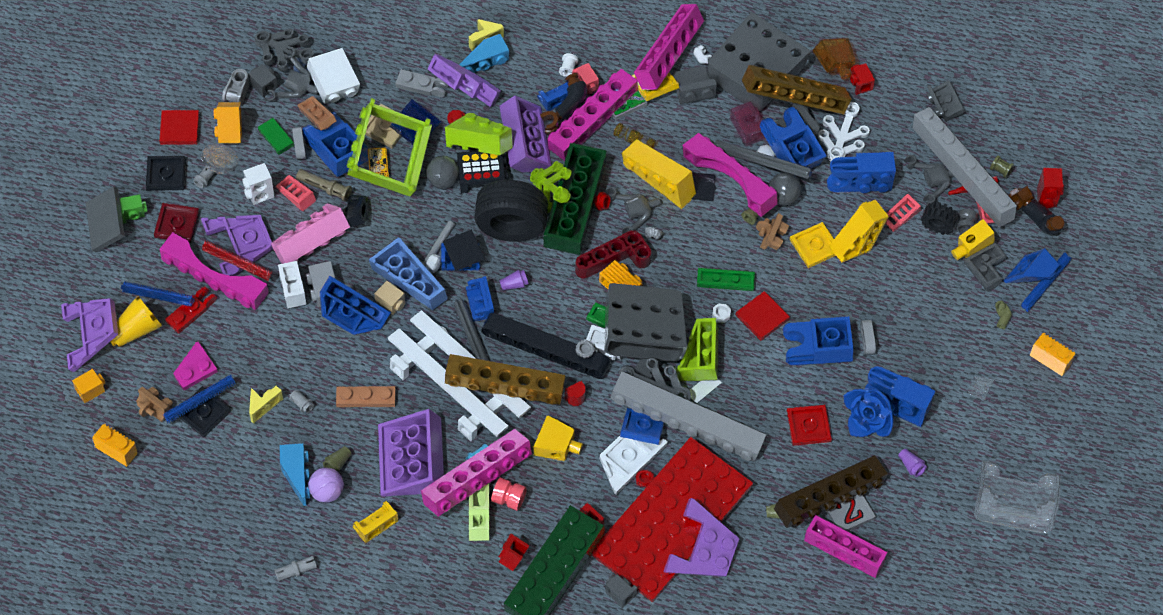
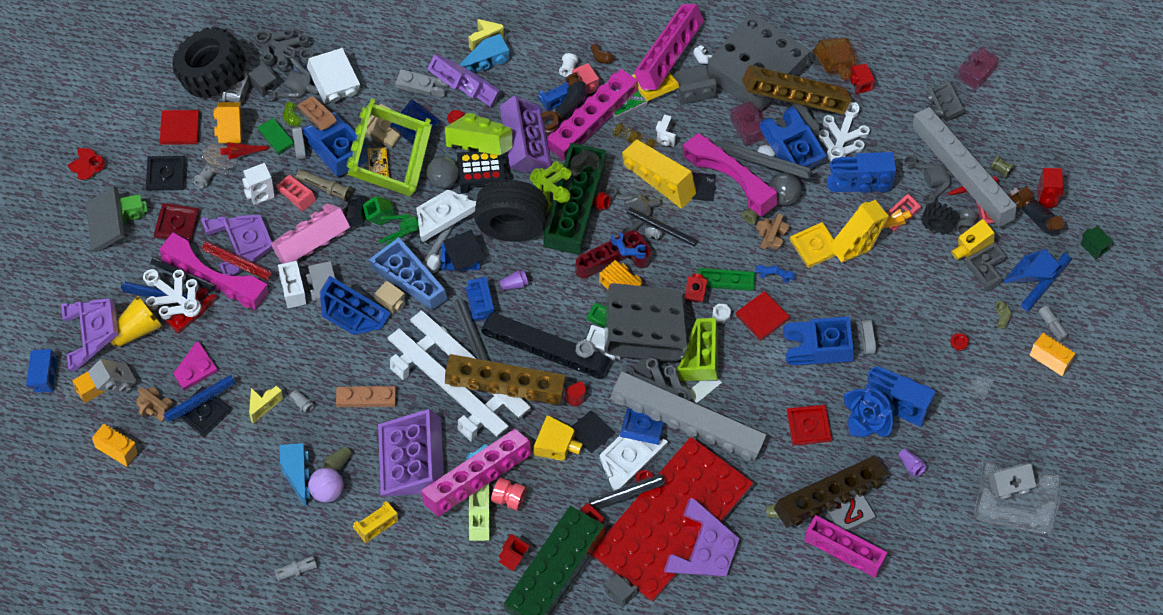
none -> blue hinge [26,349,58,392]
none -> red plate [67,148,105,180]
none -> light grey brick [88,359,136,393]
none -> white plant [143,269,201,319]
none -> black bar [151,257,216,292]
none -> black tyre [172,27,246,98]
none -> red piece [220,142,269,160]
none -> clear neon green arm [282,102,300,127]
none -> green brick [363,196,395,225]
none -> green plant [378,213,419,245]
none -> white wing [416,190,476,242]
none -> clear smoke bracket [570,148,600,177]
none -> black piece [571,410,615,454]
none -> black axle [589,474,665,510]
none -> reddish brown arm [590,44,614,64]
none -> blue arm [611,232,646,259]
none -> black bar [627,207,697,246]
none -> white bracket [656,115,676,147]
none -> red brick [684,274,707,303]
none -> blue arm [755,265,796,283]
none -> light orange piece [882,209,912,229]
none -> red piece [950,333,969,351]
none -> clear pink brick [958,47,999,91]
none -> light grey brick [987,463,1036,499]
none -> light grey axle [1038,306,1067,341]
none -> dark green brick [1080,226,1113,260]

